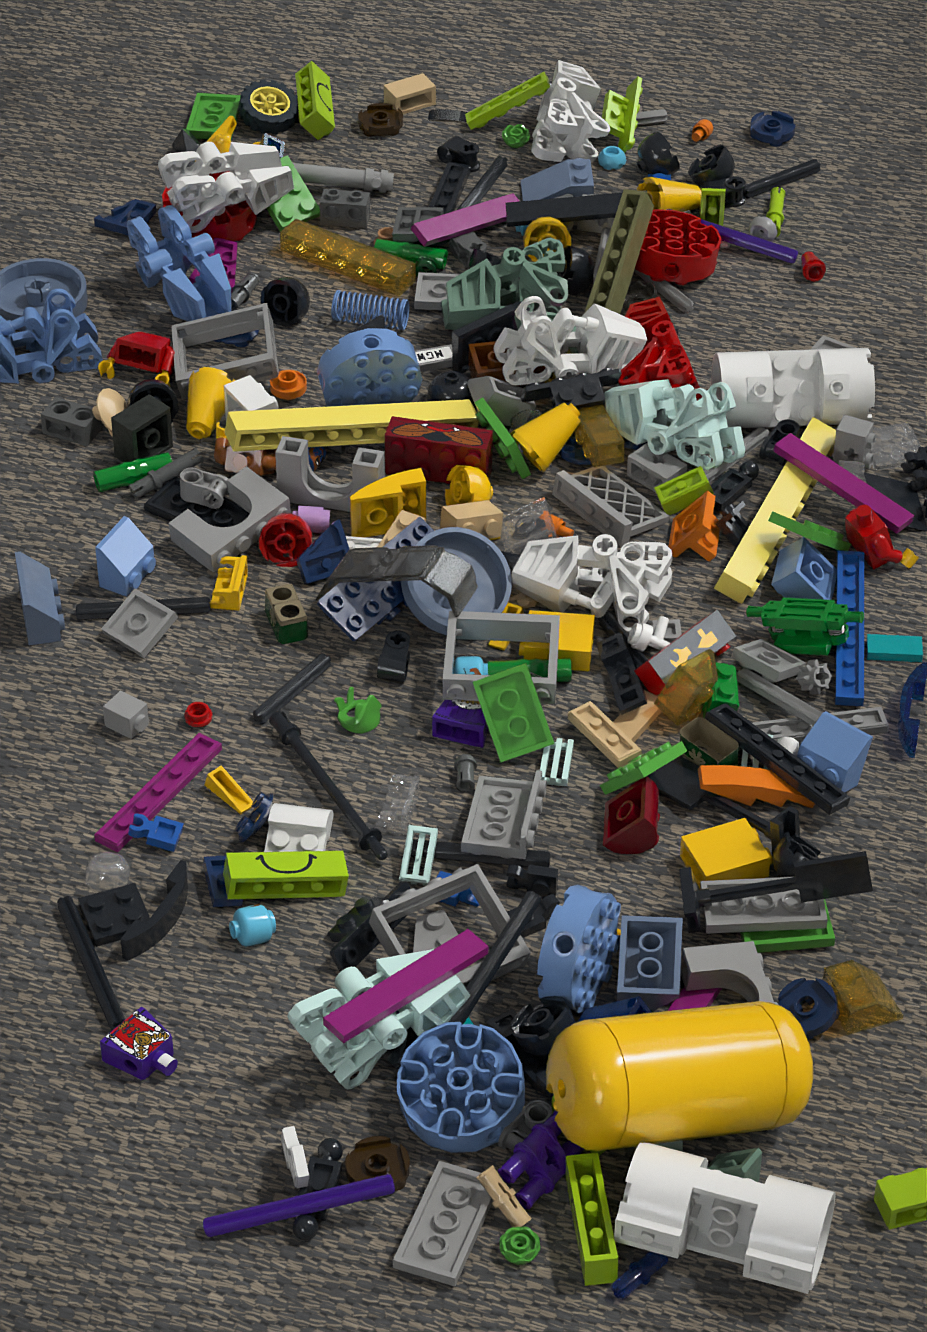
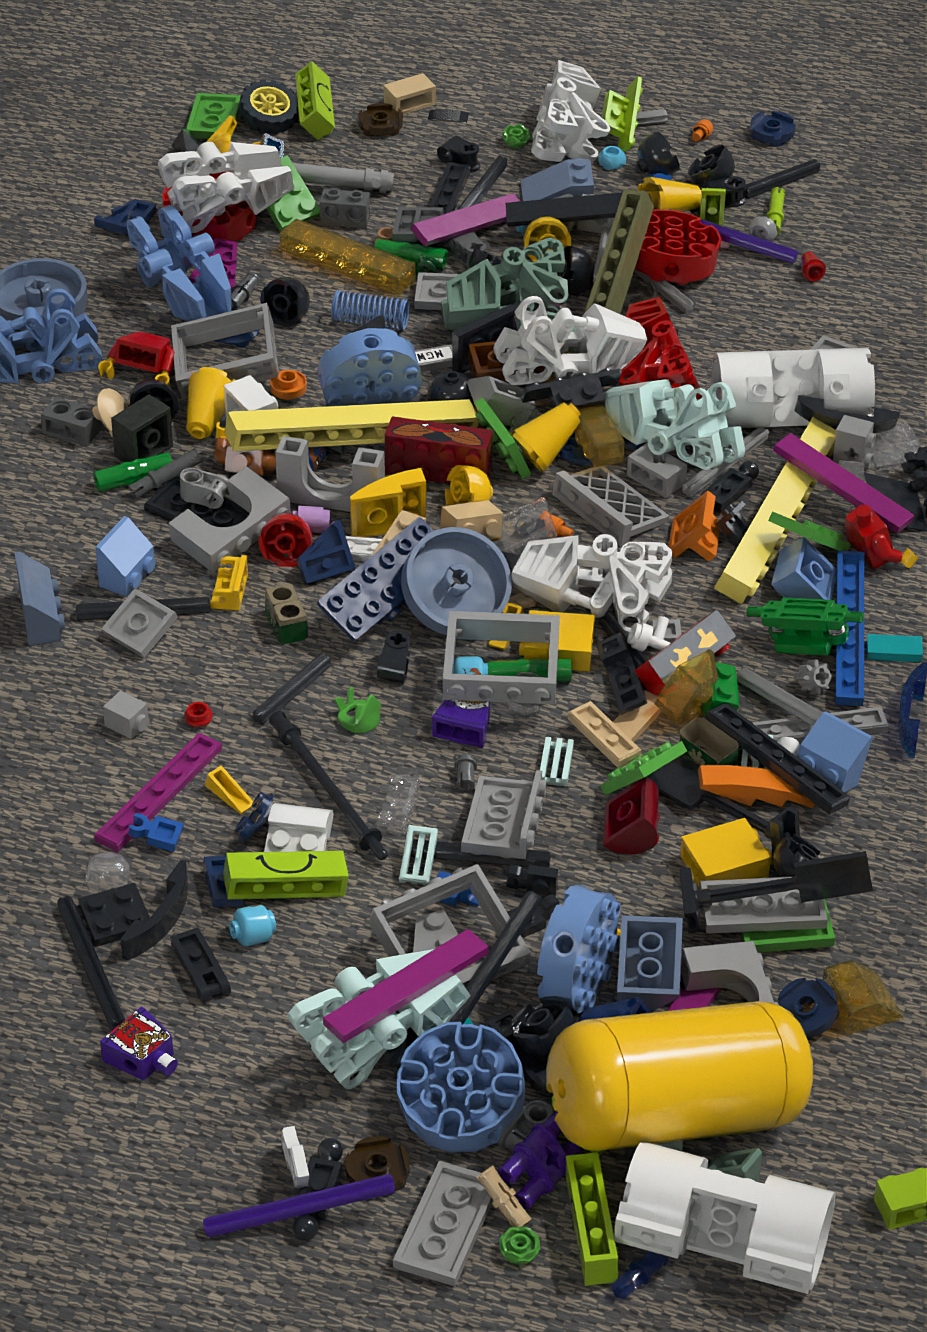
clear smoke windscreen [316,545,478,620] -> none
black bracket [328,881,411,972] -> none
lime plate [465,72,550,130] -> none
bright green plate [472,663,554,762] -> none
lime slope [654,466,714,515] -> none
light grey plate [731,639,806,682] -> none
black piece [759,419,800,466] -> none
none -> black plate [170,927,231,1003]
none -> black slope [794,395,900,433]

